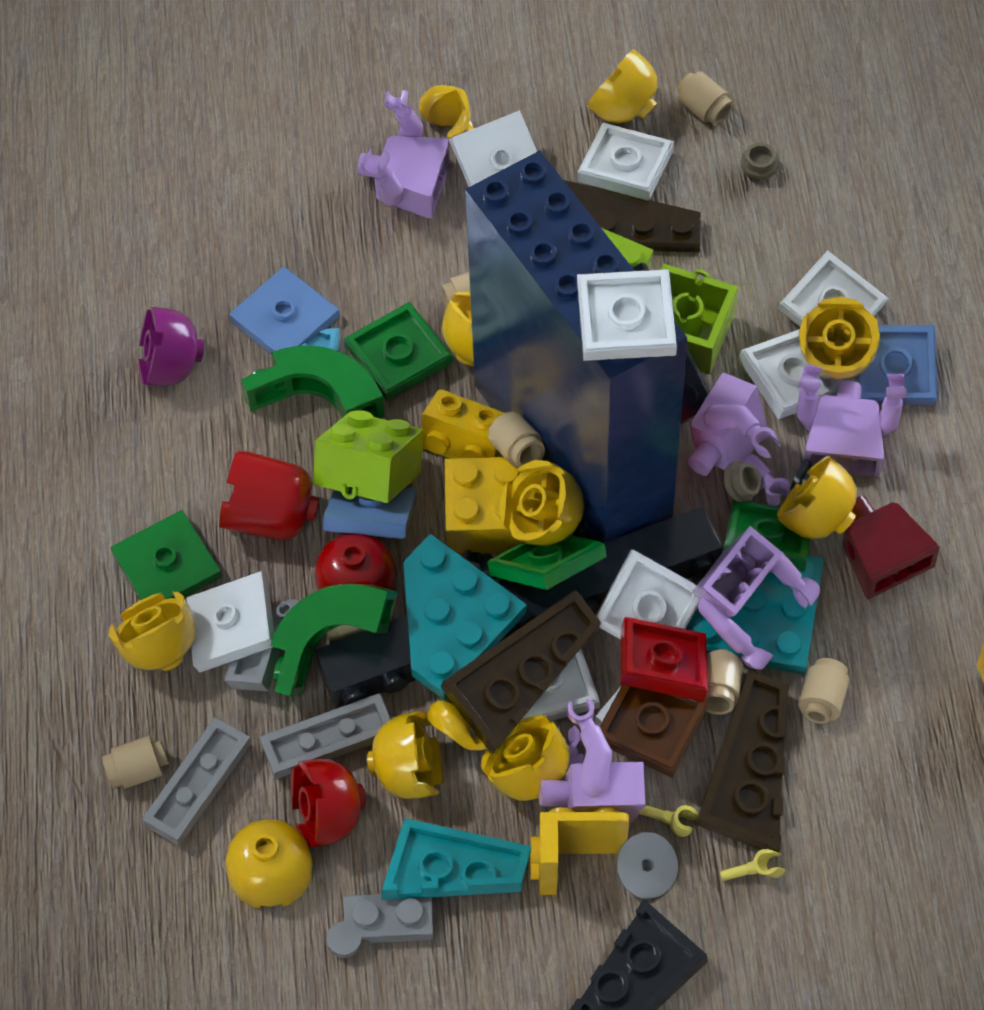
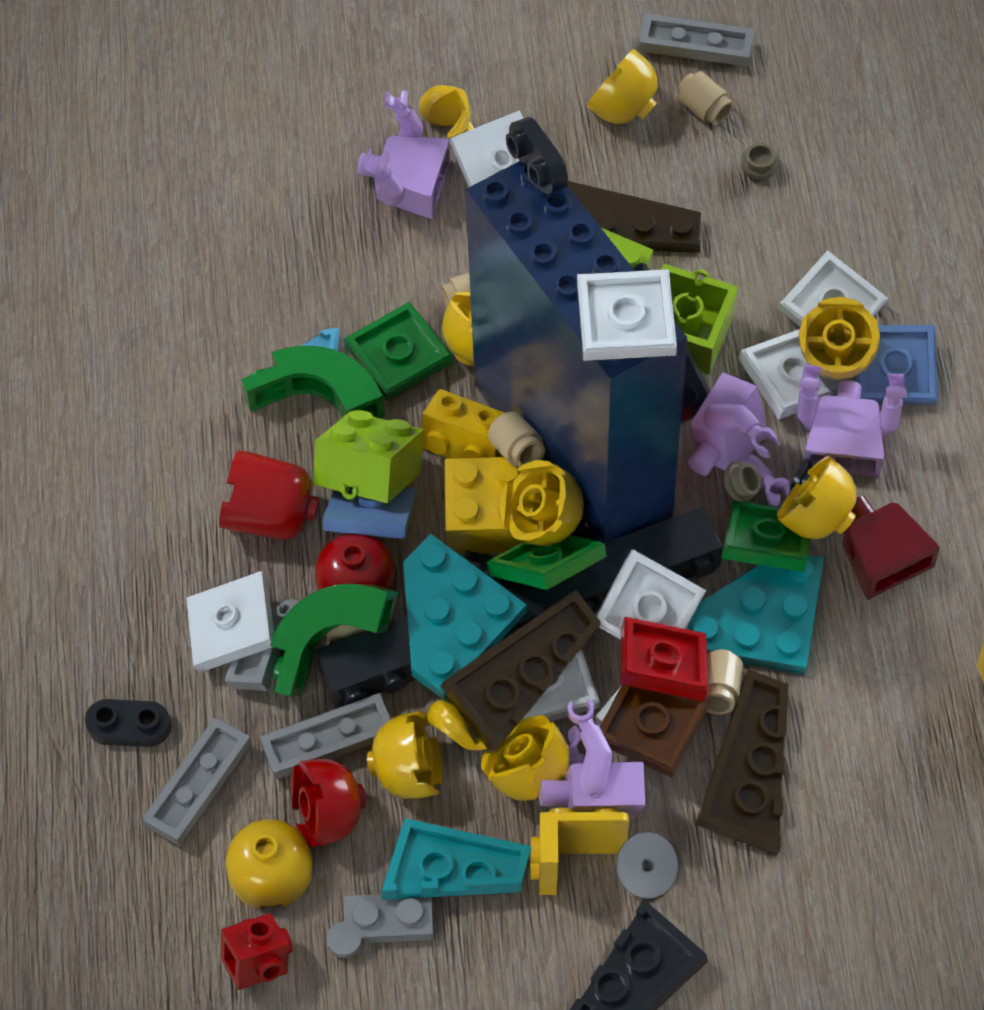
tan brick [102,735,169,789] -> none
yellow cylinder [109,591,195,671] -> none
green plate [110,510,222,600] -> none
magenta cylinder [138,307,204,386] -> none
medium blue plate [229,266,340,355] -> none
white plate [577,123,674,201] -> none
light yellow hand [639,805,698,837] -> none
lavender torso [693,526,820,670] -> none
light yellow hand [720,849,785,881] -> none
tan brick [798,658,849,724] -> none
none -> black plate [85,699,171,747]
none -> red brick [220,913,293,990]
none -> black plate [506,117,568,194]
none -> light grey plate [639,13,754,67]

